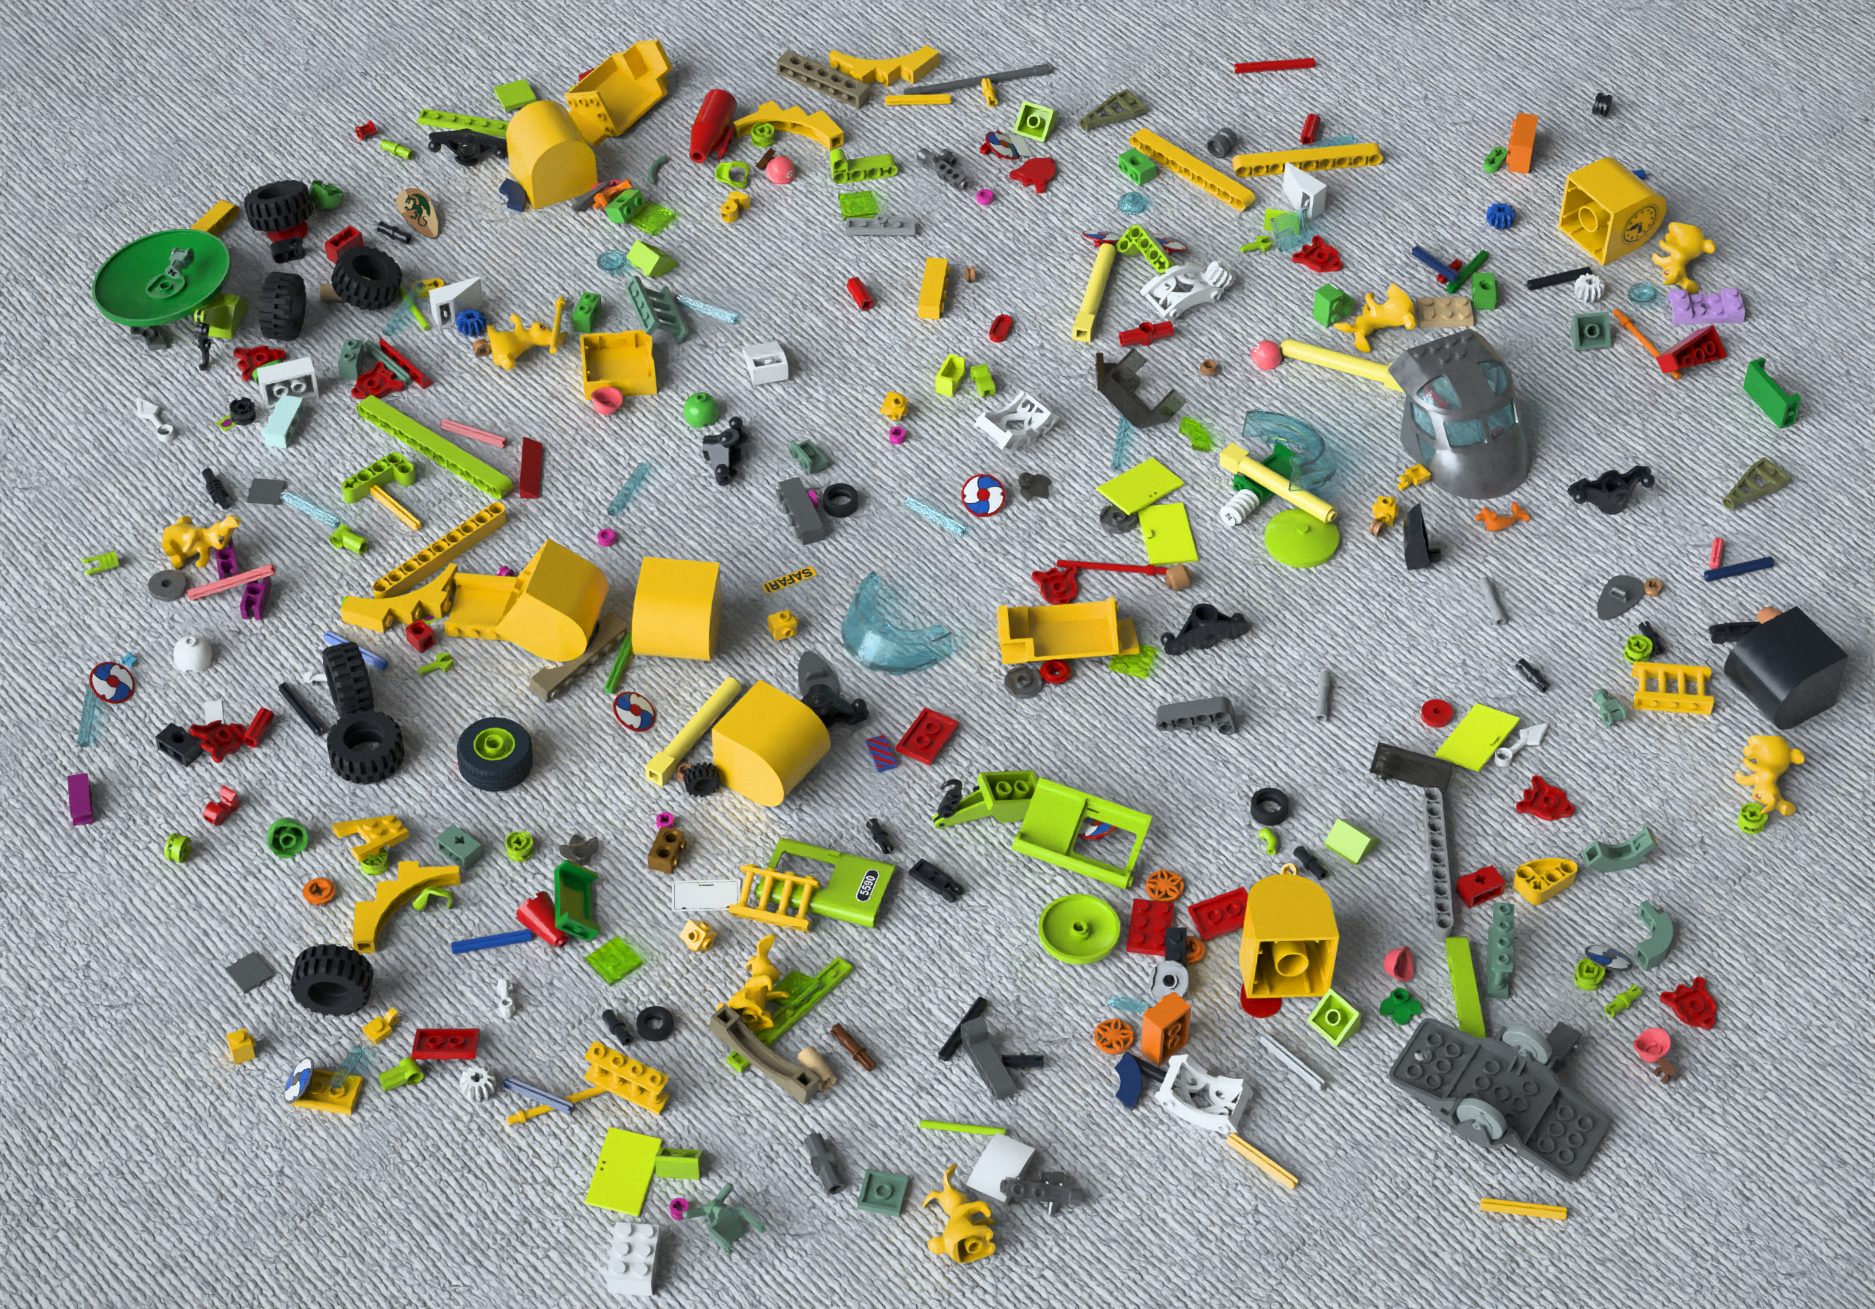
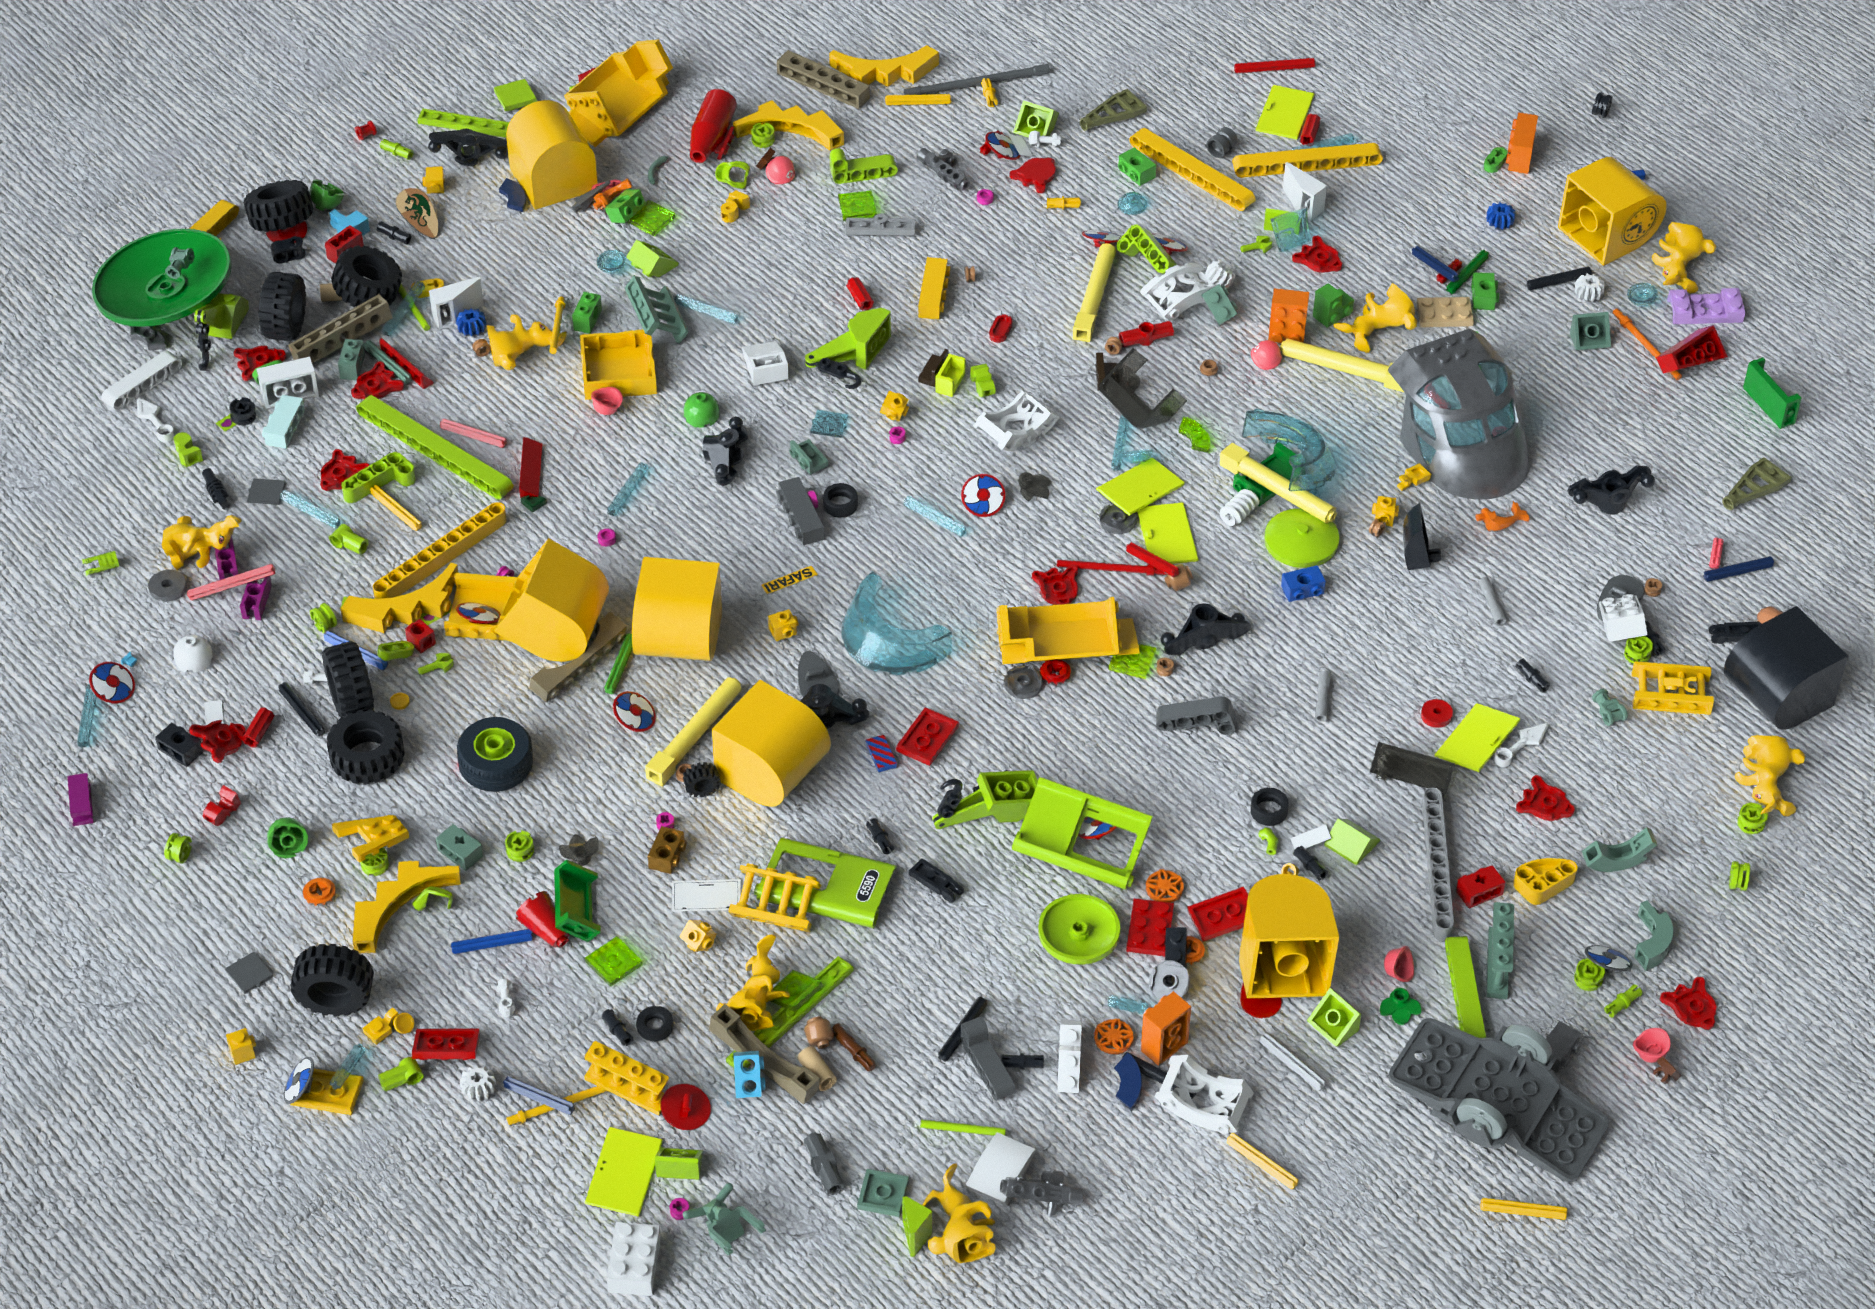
none -> white beam [102,351,182,410]
none -> lime leg [173,432,203,467]
none -> dark tan brick [288,294,393,364]
none -> lime wheel [310,603,337,633]
none -> red tile [320,449,370,491]
none -> medium azure brick [330,209,370,236]
none -> lime plate [377,641,414,661]
none -> yellow piece [390,693,410,710]
none -> yellow piece [393,1013,414,1034]
none -> yellow brick [422,166,444,194]
none -> shield [456,602,501,624]
none -> dark green tile [521,495,547,512]
none -> red shield [660,1084,711,1130]
none -> medium azure brick [733,1051,765,1098]
none -> medium nougat head [804,1016,834,1049]
none -> lime slope [805,308,891,389]
none -> clear light blue piece [811,410,848,438]
none -> lime slope [902,1196,932,1257]
none -> dark brown panel [918,349,949,387]
none -> white bar [1028,131,1060,147]
none -> yellow axle [1047,196,1081,210]
none -> white arch [1057,1020,1082,1093]
none -> medium nougat bush [1105,337,1123,355]
none -> clear light blue hat [1122,449,1153,464]
none -> red axle [1126,542,1179,577]
none -> medium nougat bush [1156,657,1174,677]
none -> sand green bracket [1201,284,1238,325]
none -> neon yellow container [1256,85,1315,139]
none -> orange brick [1268,288,1309,343]
none -> blue brick [1281,565,1326,602]
none -> white sticker [1290,825,1331,849]
none -> white slope [1599,594,1647,642]
none -> yellow plate [1660,676,1696,693]
none -> lime wheel [1729,861,1750,891]

